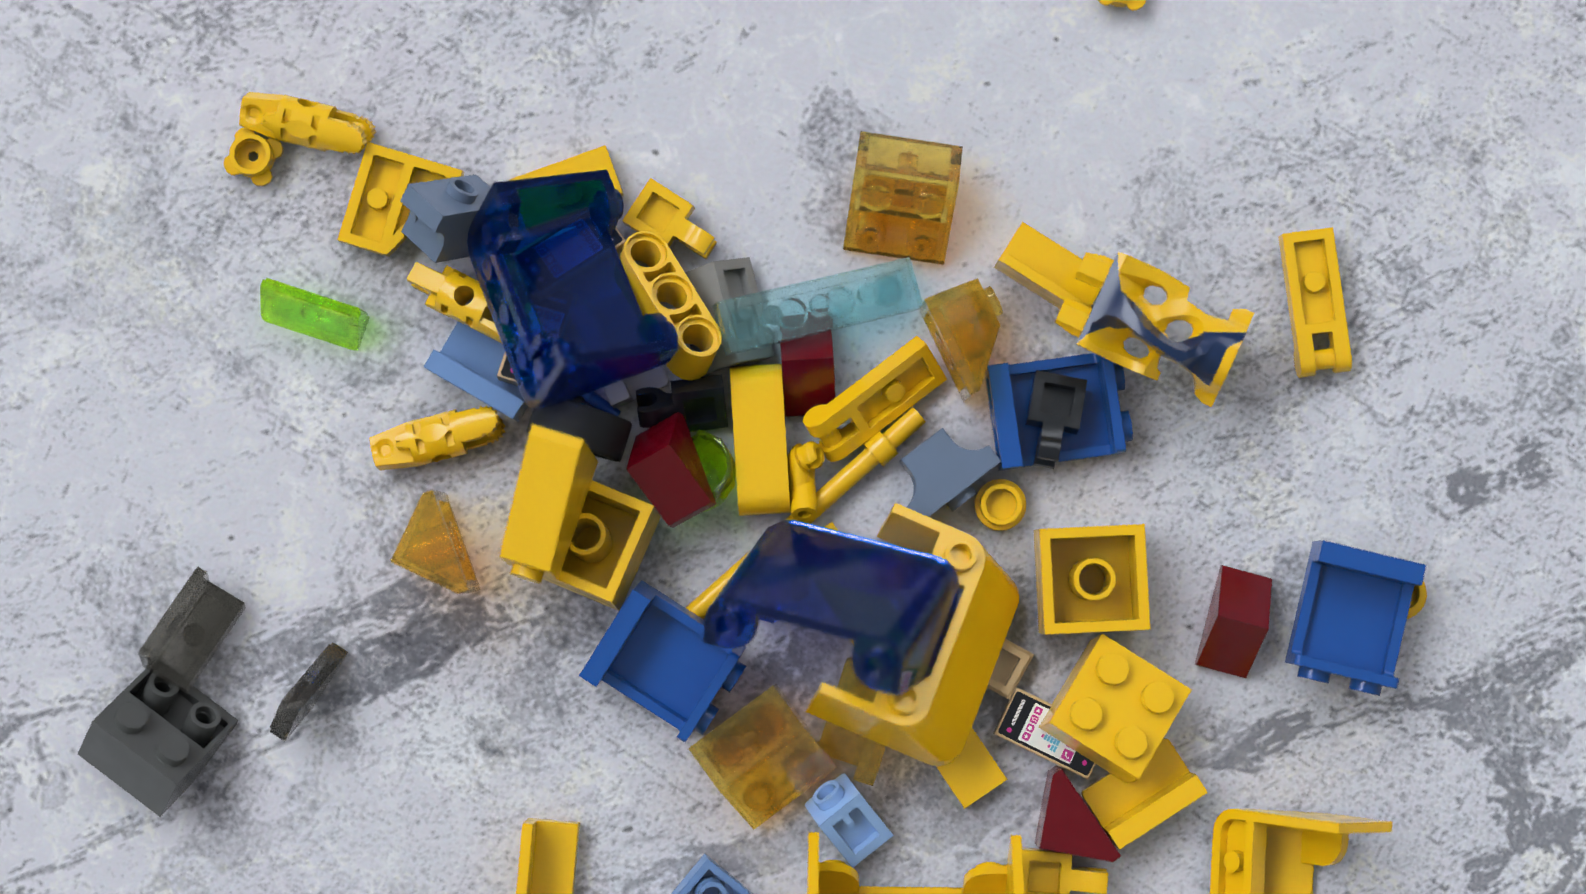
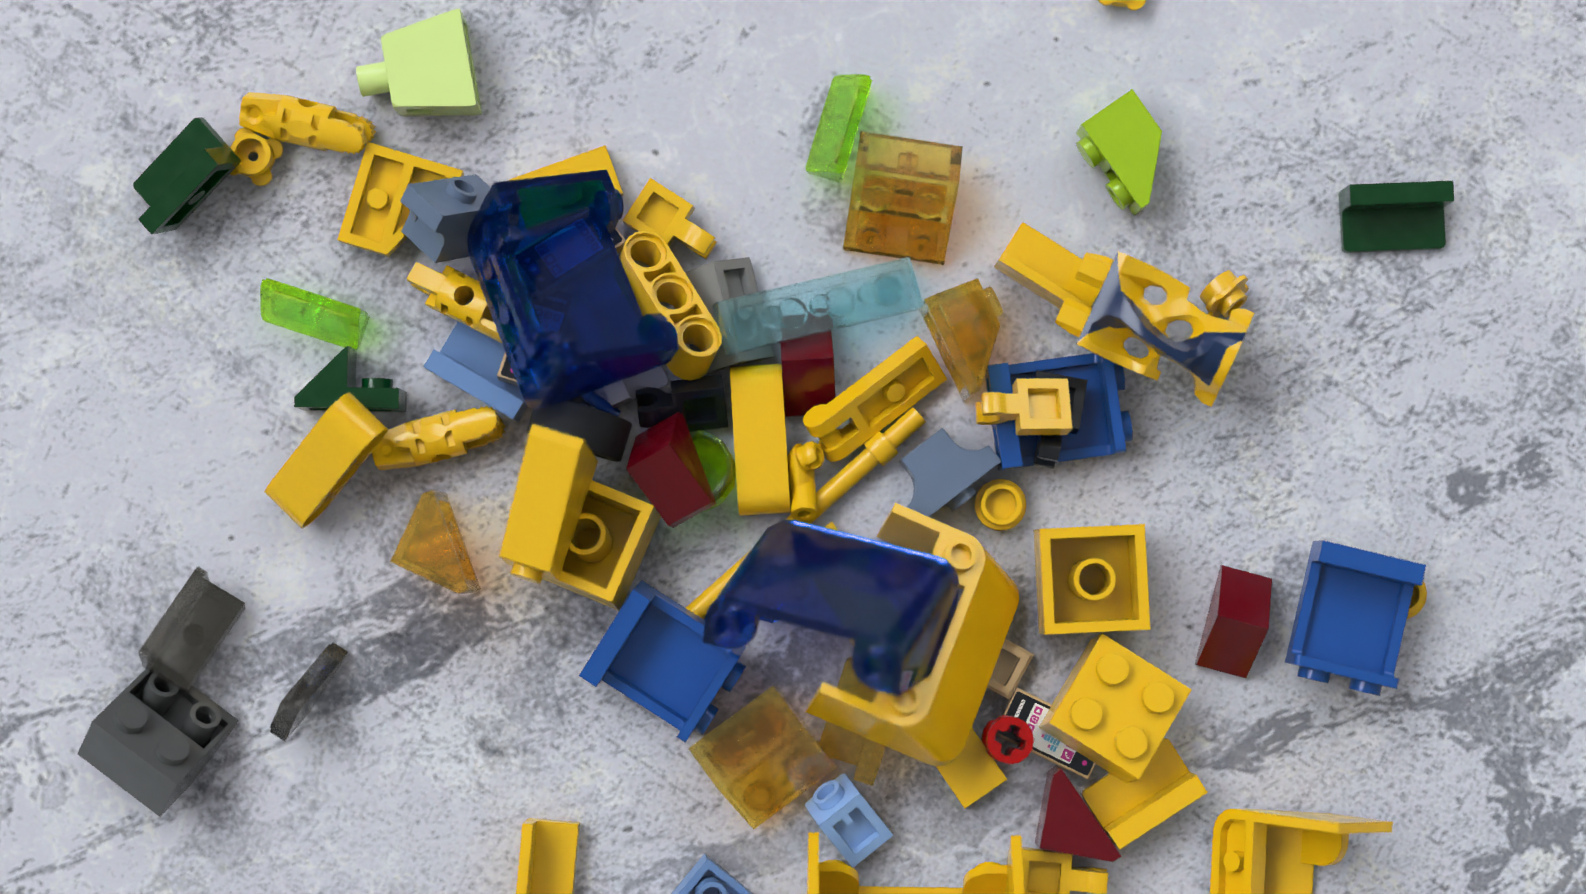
yellow plate [1278,227,1352,378] -> none
none -> dark green panel [133,117,241,235]
none -> yellow beam [264,392,388,529]
none -> dark green slope [294,346,407,412]
none -> yellowish green torso [356,9,482,116]
none -> clear neon green slope [805,74,872,182]
none -> yellow plate [975,379,1072,435]
none -> red bush [981,715,1034,764]
none -> lime slope [1076,89,1162,216]
none -> yellow plate [1200,270,1249,318]
none -> dark green panel [1338,180,1454,253]

